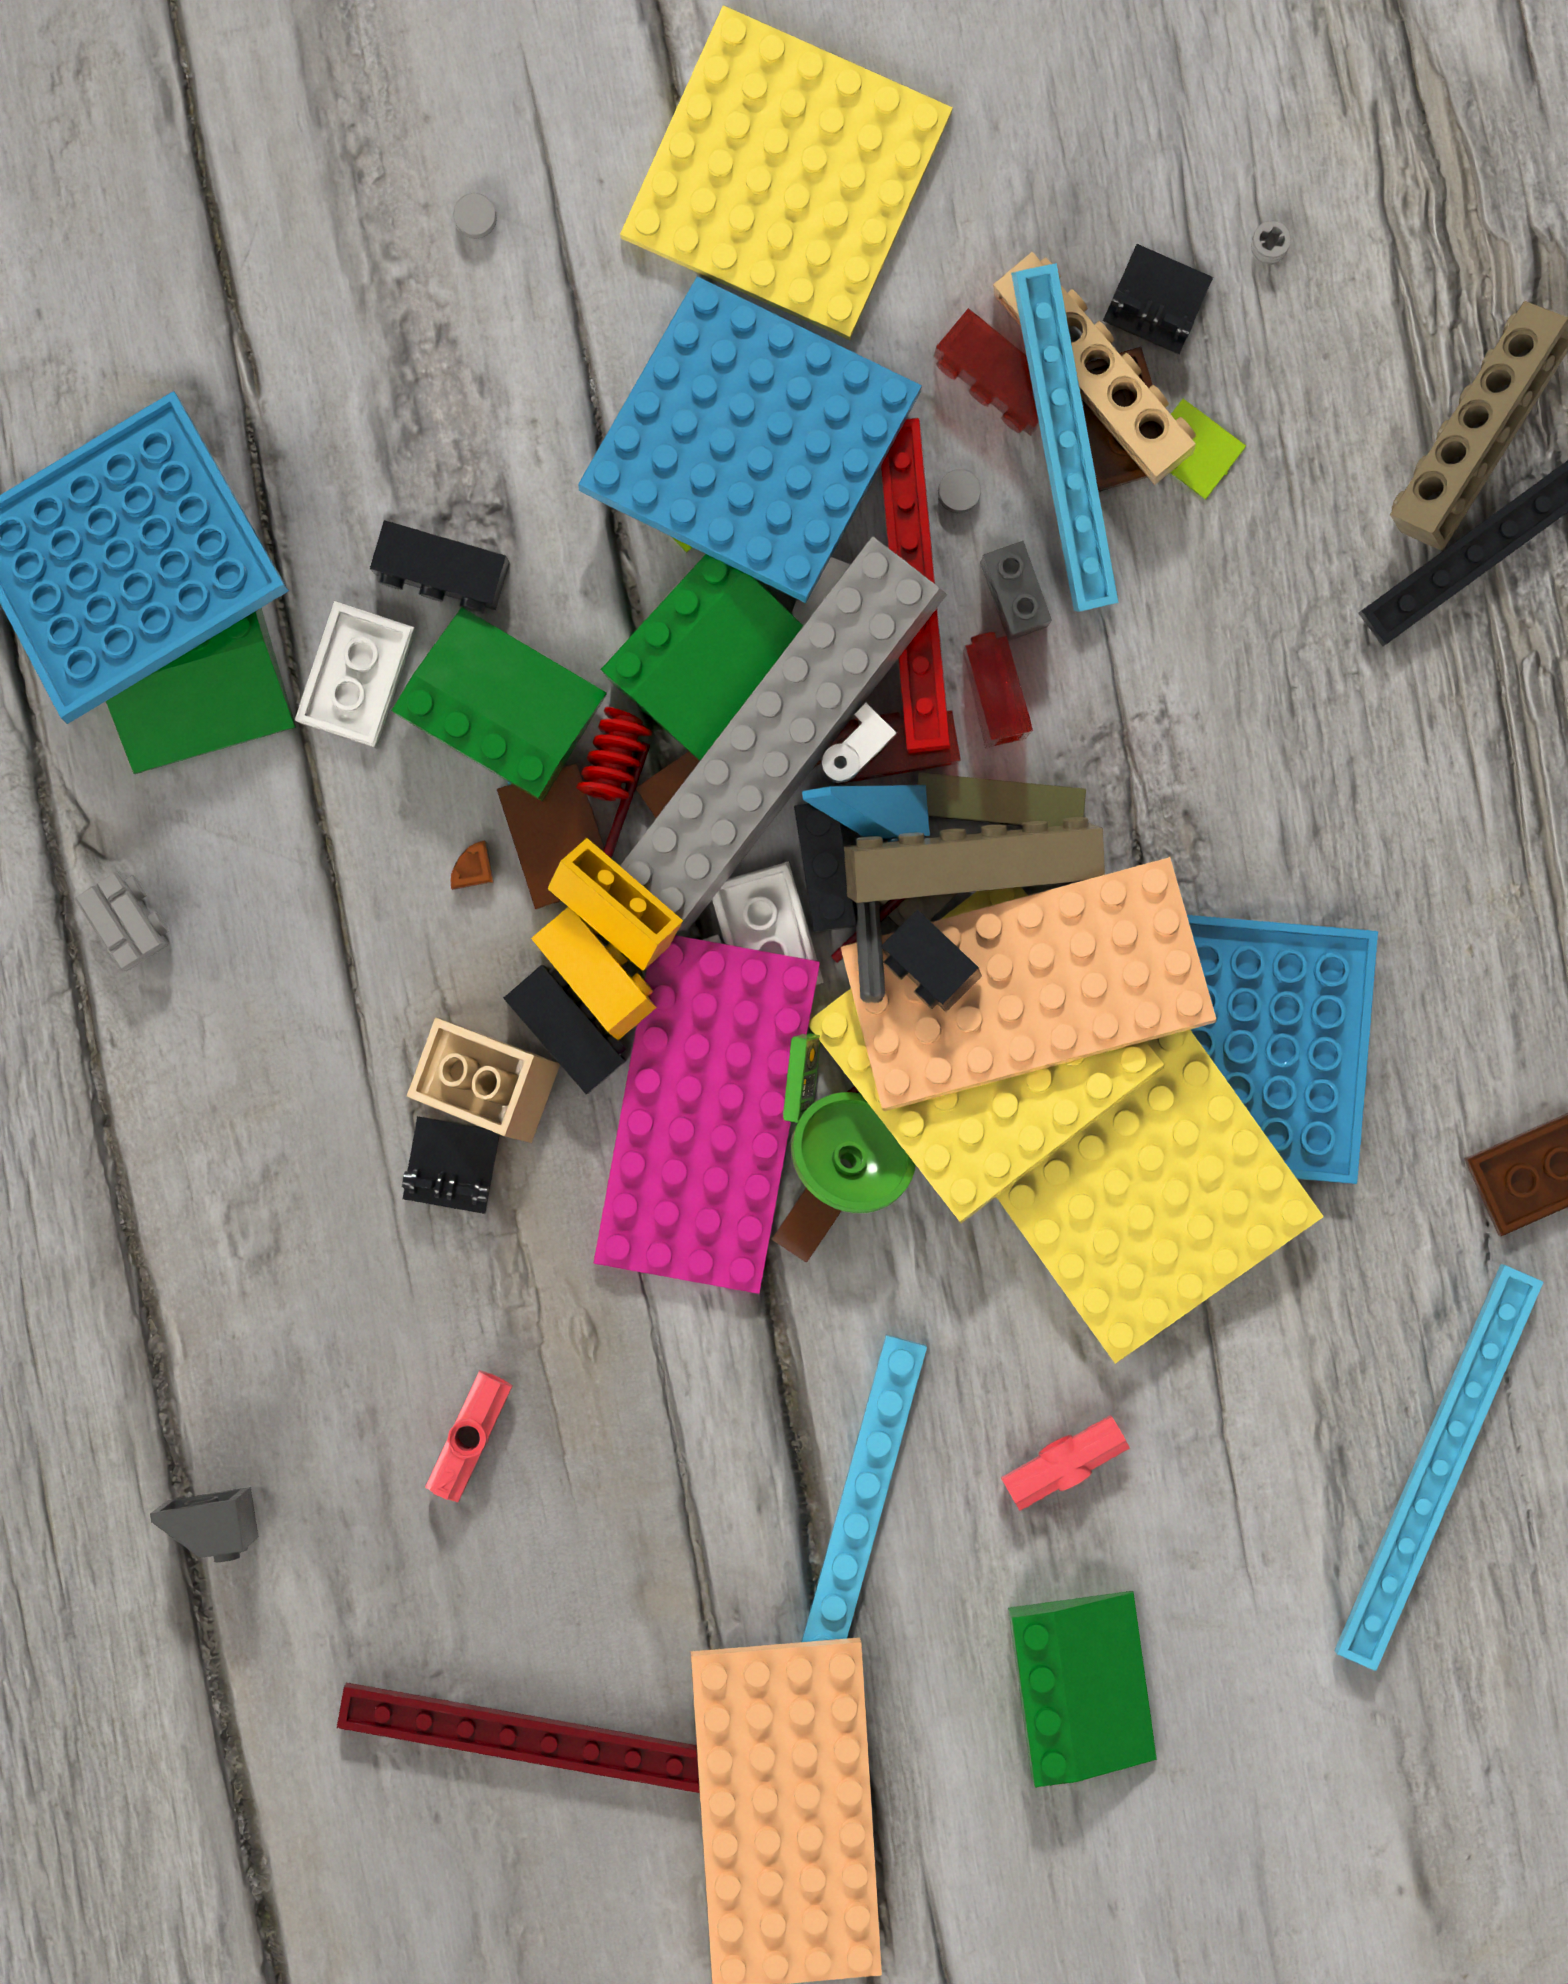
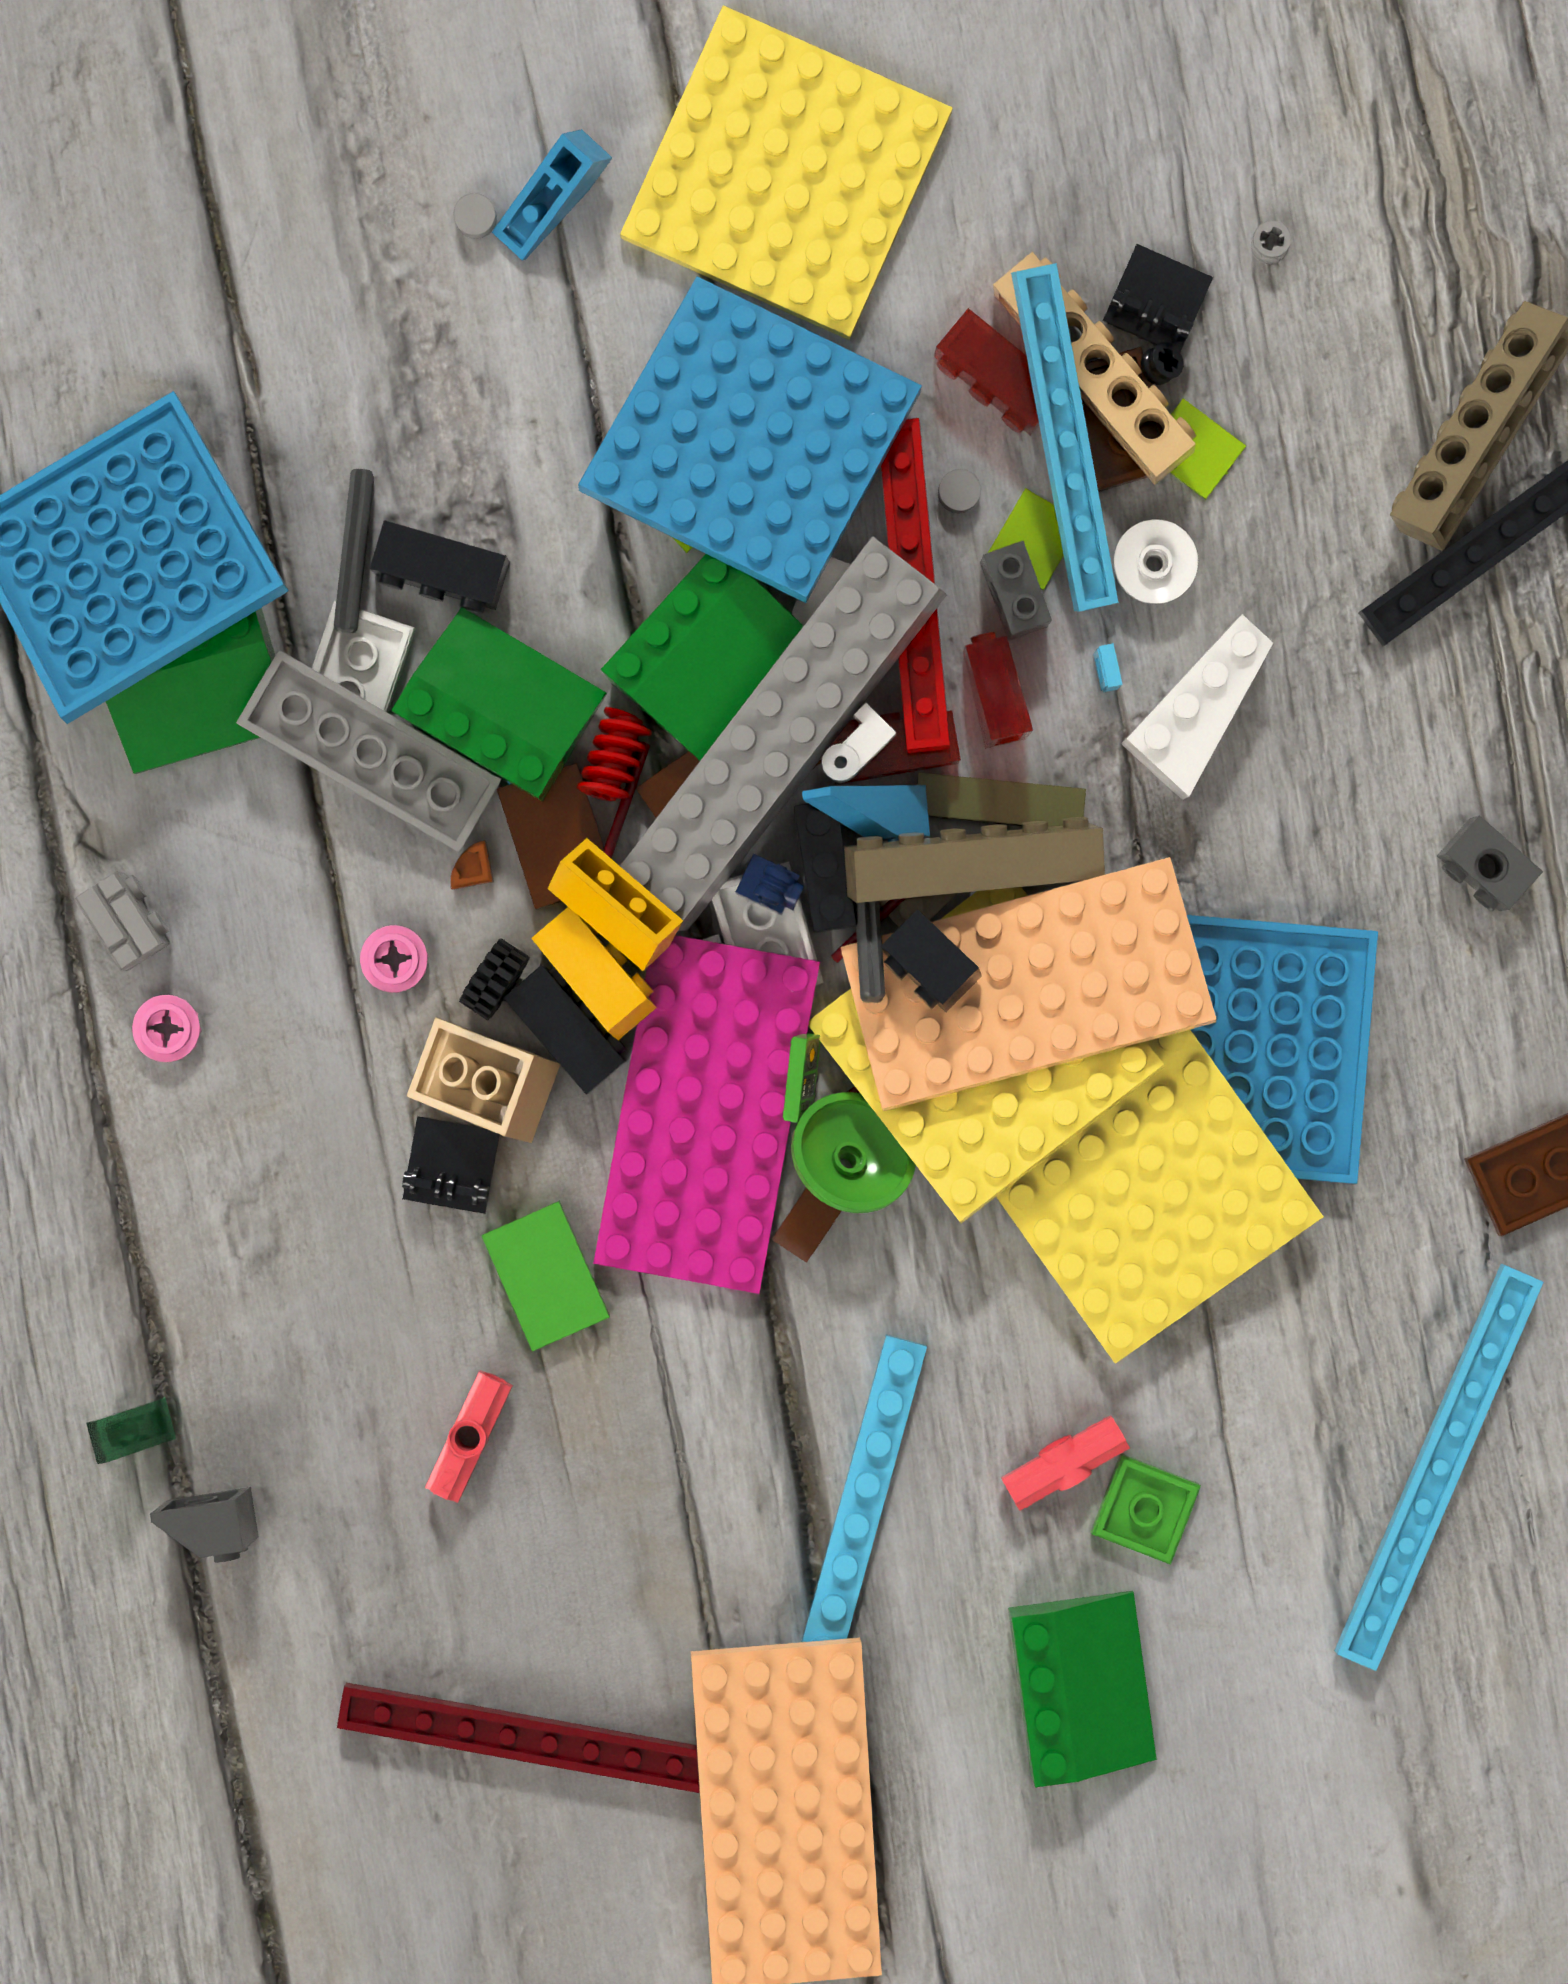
none -> clear green tile [86,1398,176,1464]
none -> bright pink gear [132,995,202,1062]
none -> light grey plate [236,650,501,852]
none -> dark grey axle [334,469,374,633]
none -> bright pink gear [360,925,428,993]
none -> black tyre [459,938,530,1020]
none -> bright green tile [481,1201,610,1351]
none -> dark azure slope [492,129,612,261]
none -> dark blue brick [735,854,804,916]
none -> lime window [988,488,1064,590]
none -> bright green tile [1090,1454,1201,1565]
none -> medium azure tile [1093,643,1123,693]
none -> white dish [1113,519,1198,604]
none -> white wedge [1121,614,1273,801]
none -> black bush [1141,342,1184,385]
none -> dark grey brick [1437,815,1543,911]

